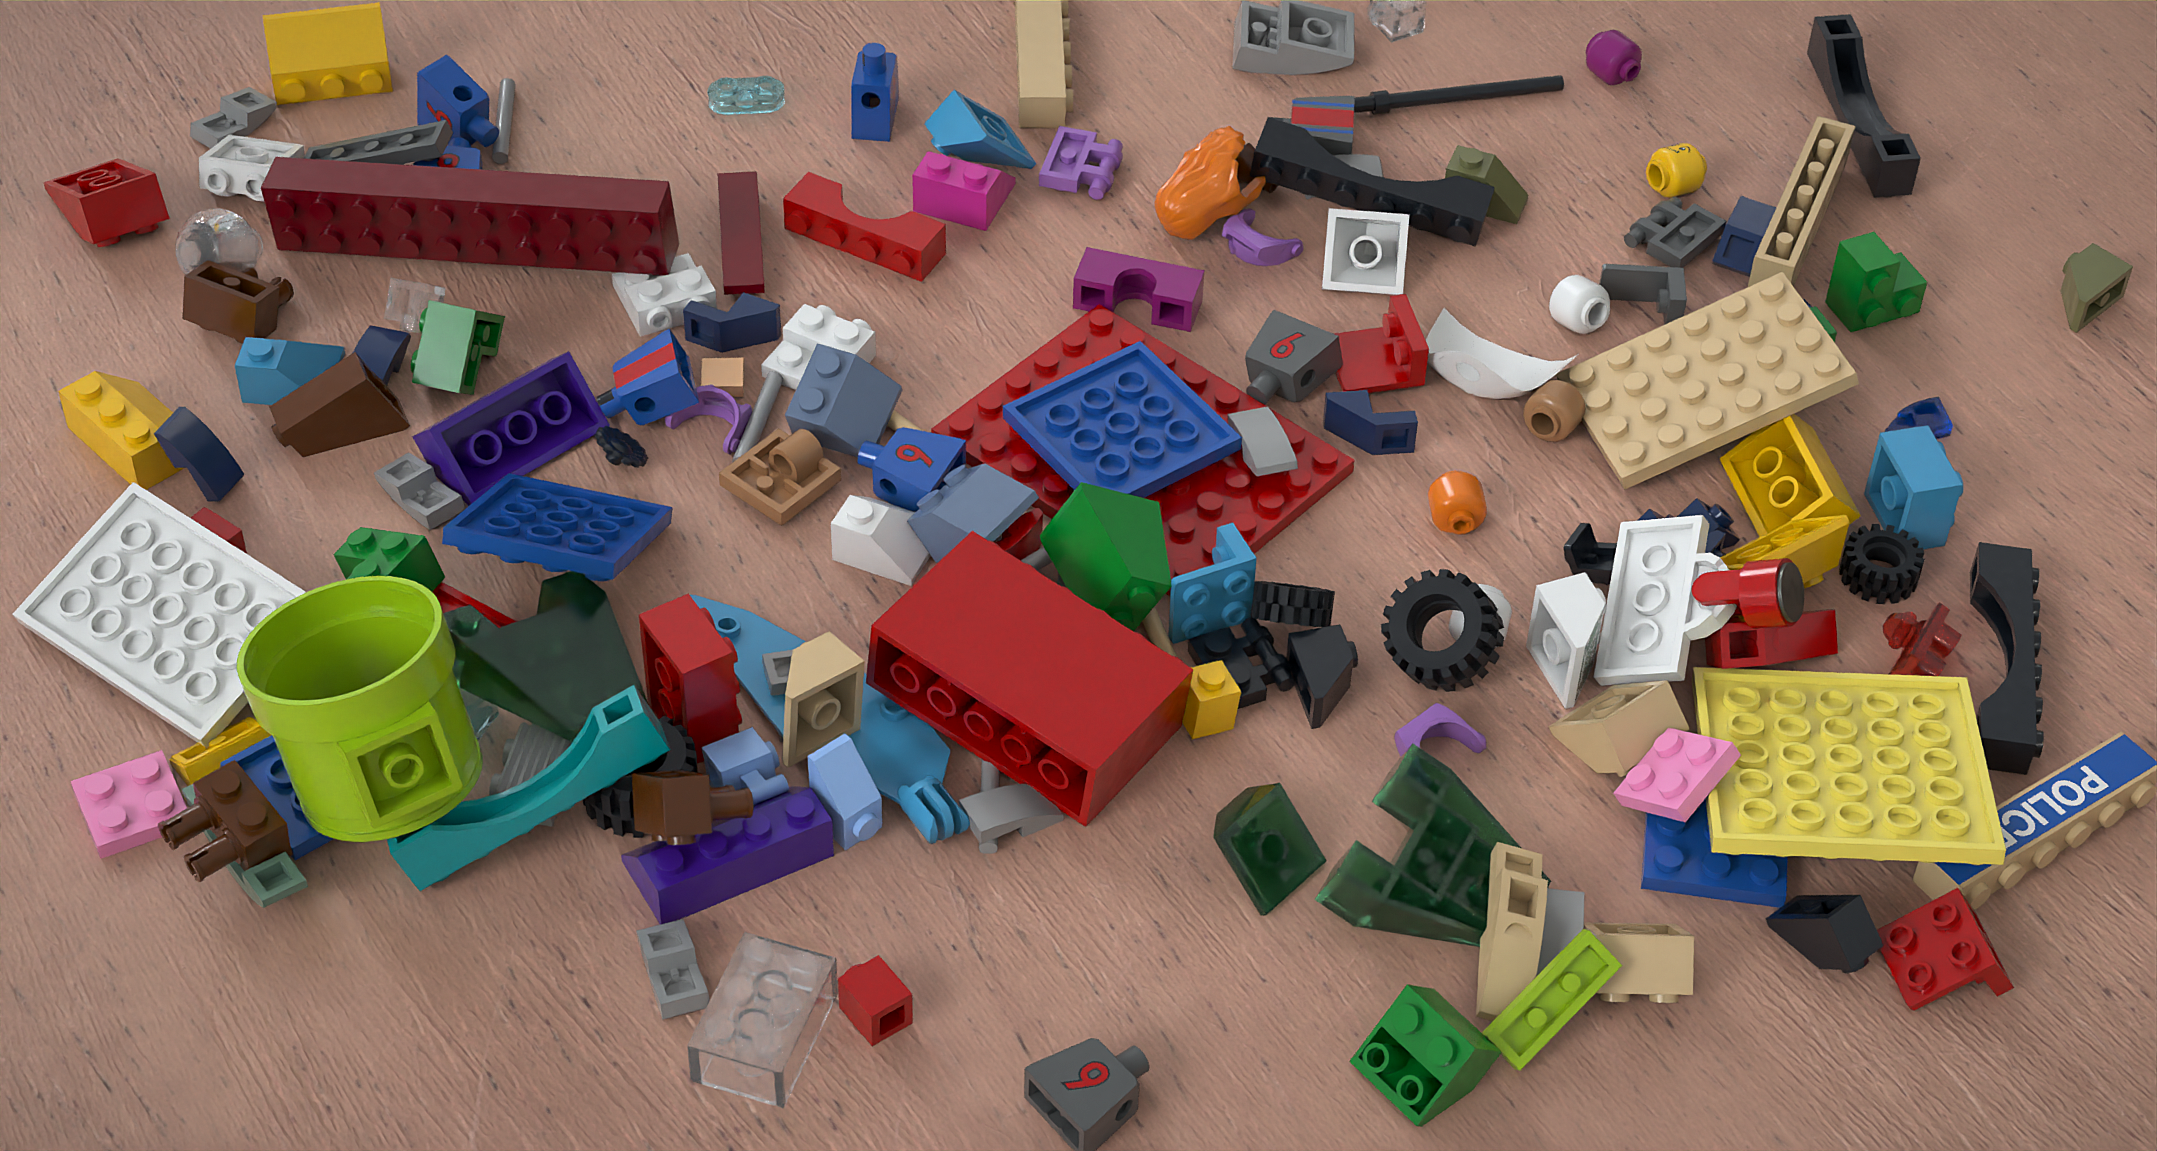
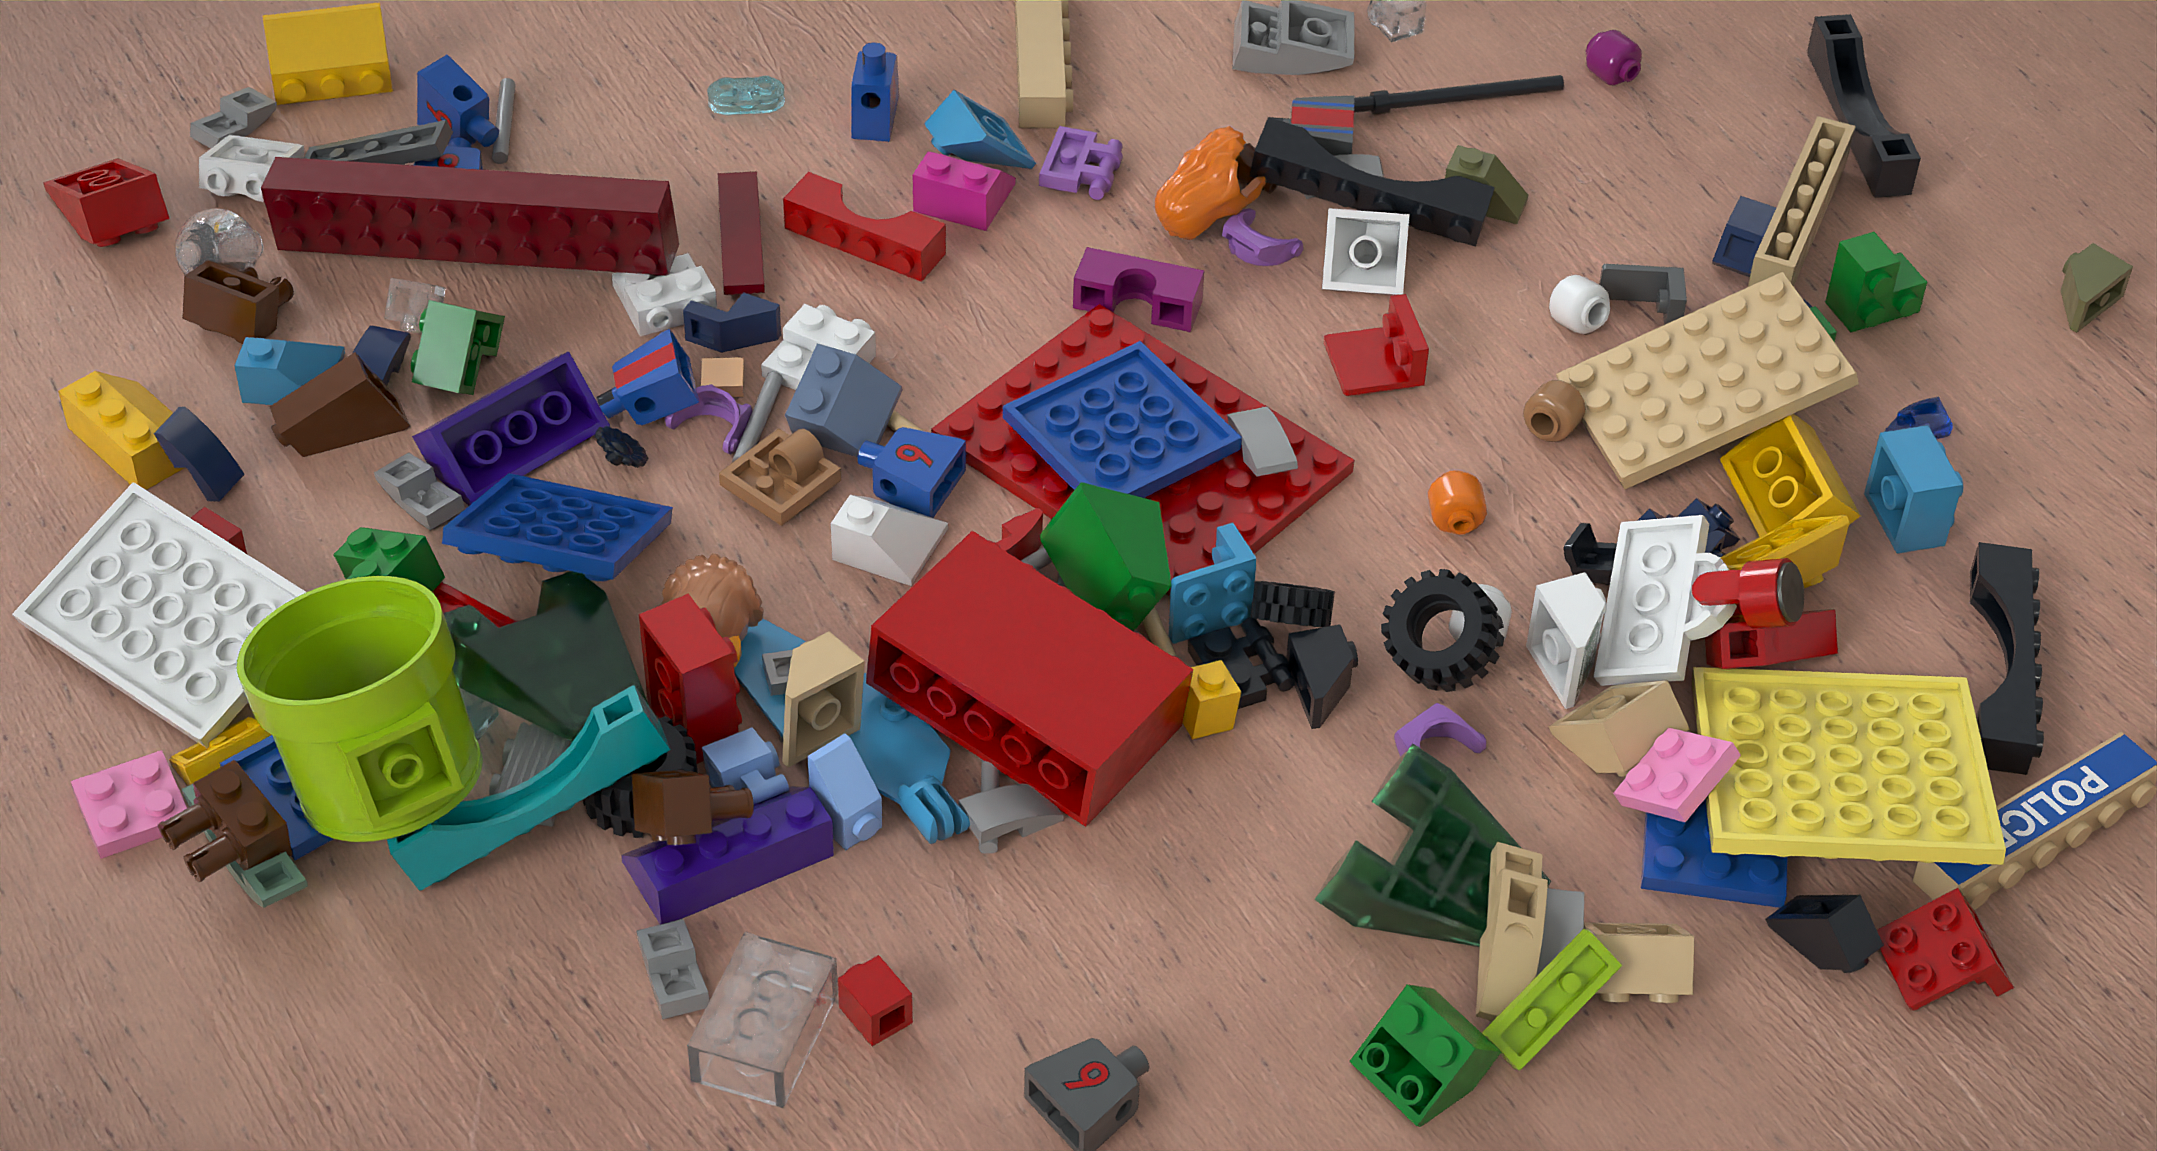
sand blue slope [907,463,1039,563] -> none
clear green slope [1213,783,1327,916] -> none
dark grey torso [1245,310,1343,405] -> none
dark blue slope [1323,390,1418,455] -> none
white piece [1426,308,1579,399] -> none
dark grey plate [1624,197,1727,268] -> none
yellow head [1646,143,1707,198] -> none
black tyre [1839,524,1925,604] -> none
clear red hips [1882,602,1962,676] -> none
none -> nougat hair [661,554,764,667]

